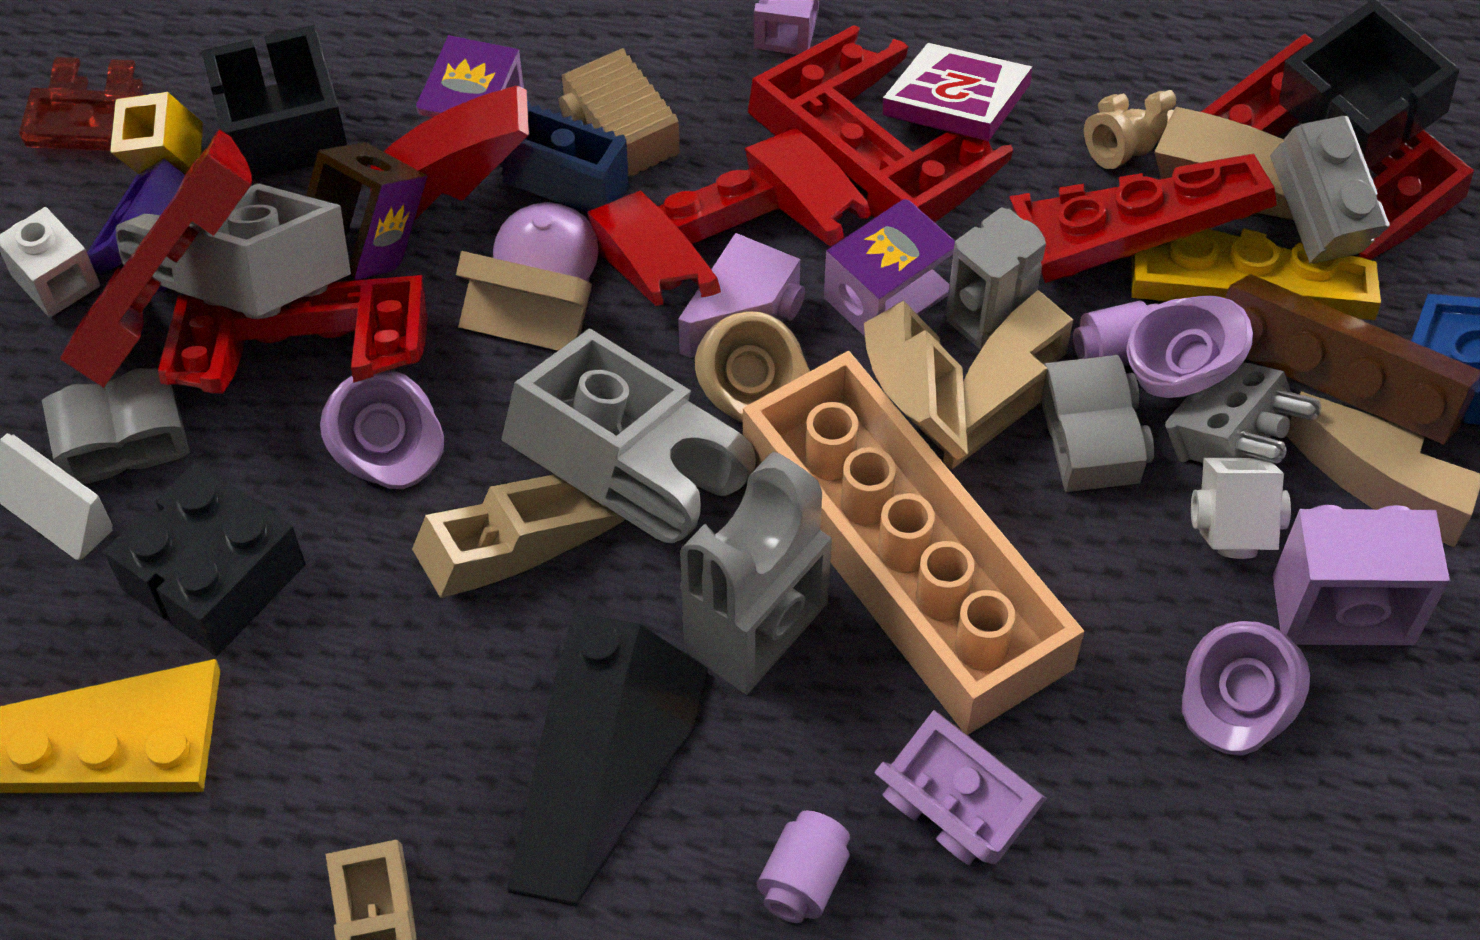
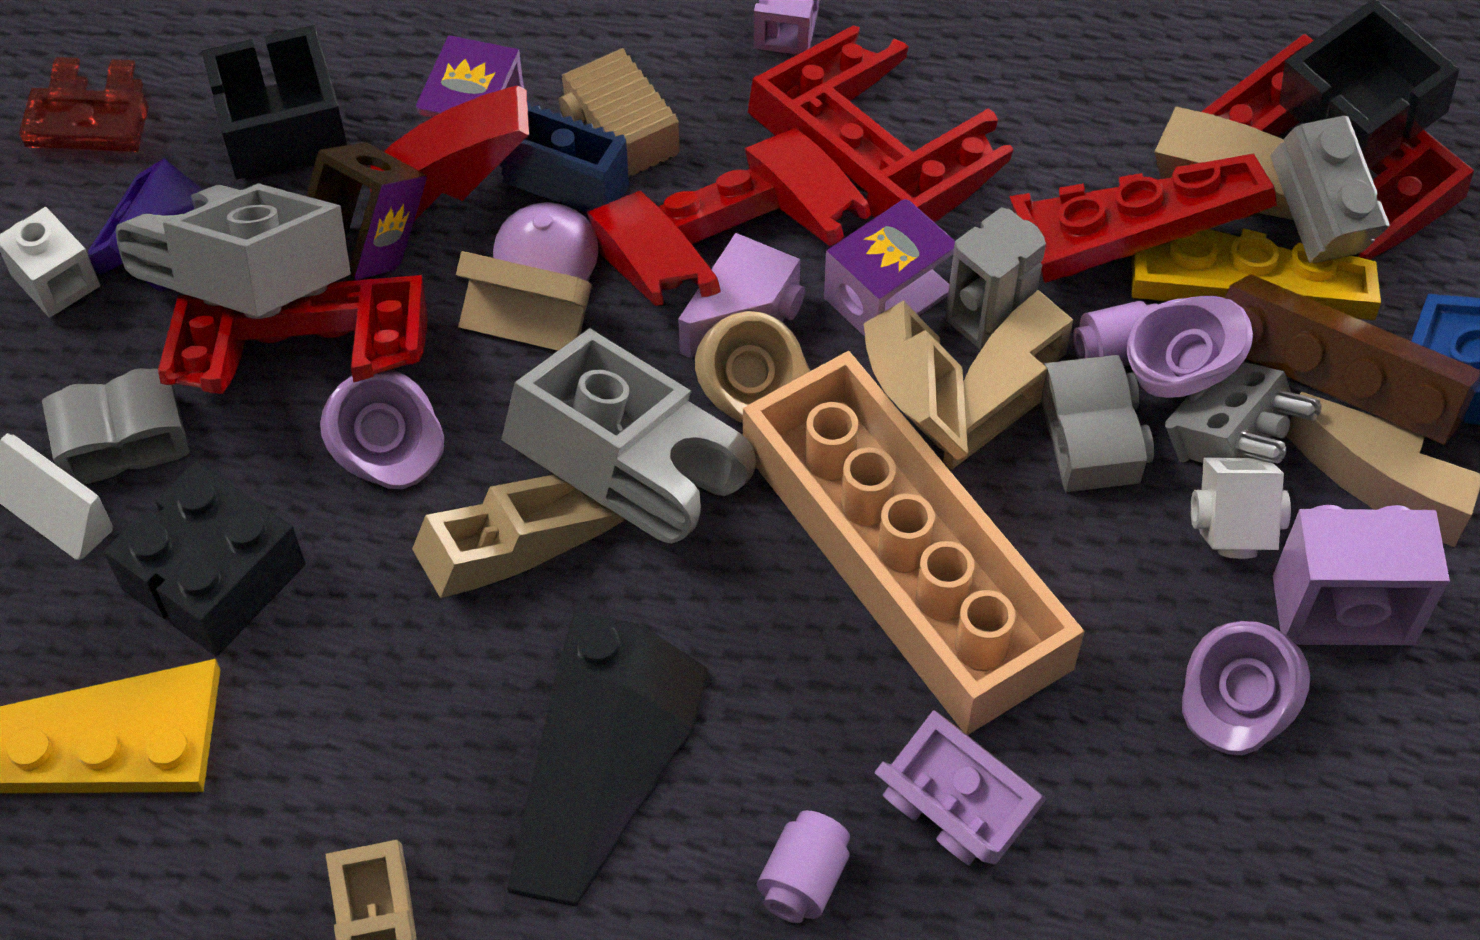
red wedge [60,129,252,388] -> none
yellow brick [110,92,203,175] -> none
light grey brick [680,451,832,695] -> none
tile [883,43,1032,141] -> none
tan piece [1084,90,1176,169] -> none

